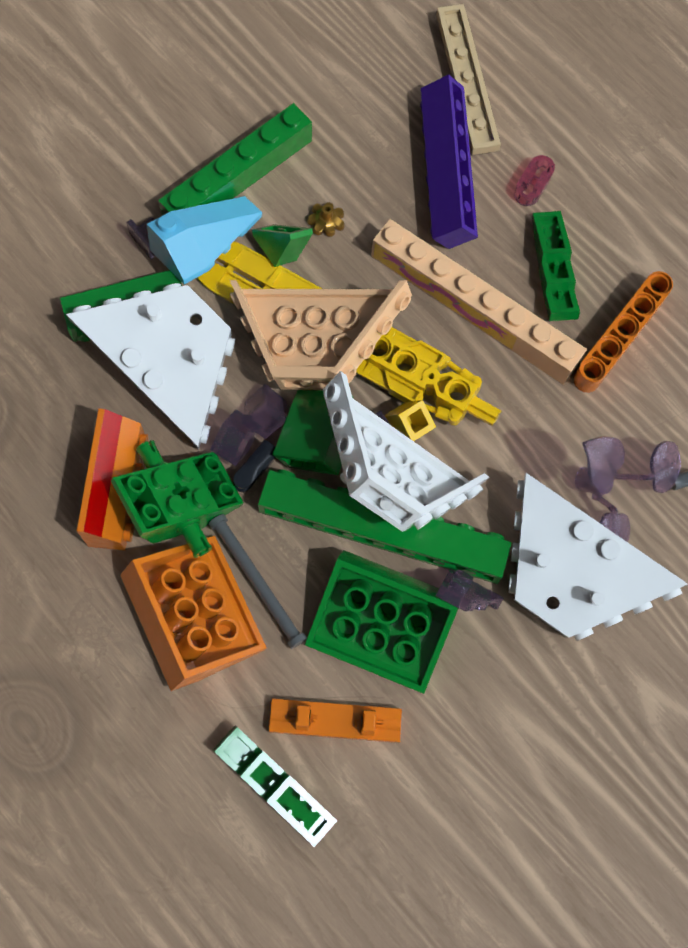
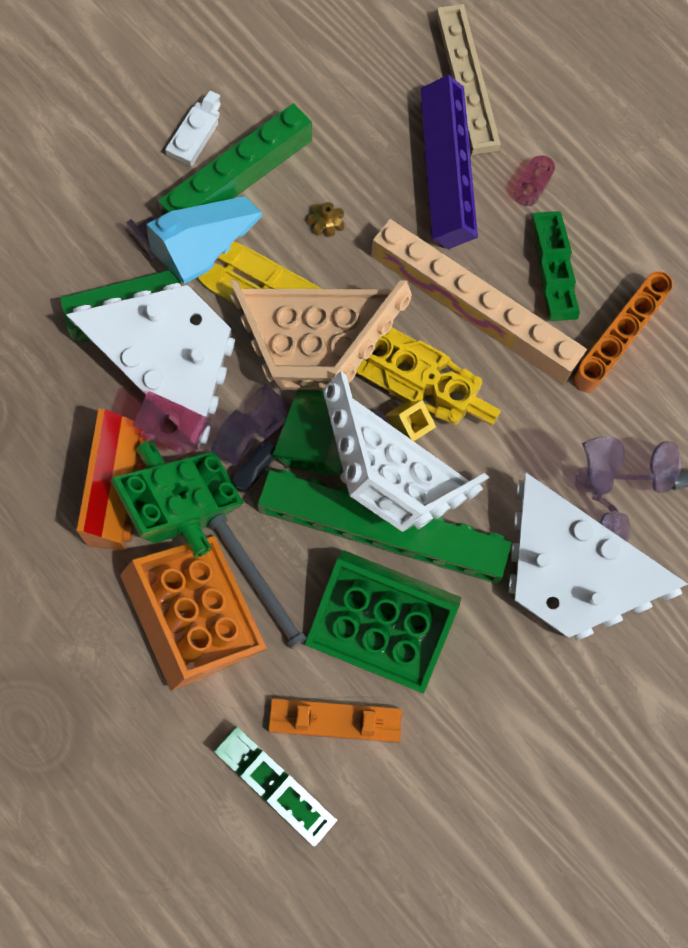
green slope [252,224,313,267] -> none
clear purple wing [436,569,504,611] -> none
none -> clear pink brick [133,391,210,456]
none -> white hinge [165,91,221,167]

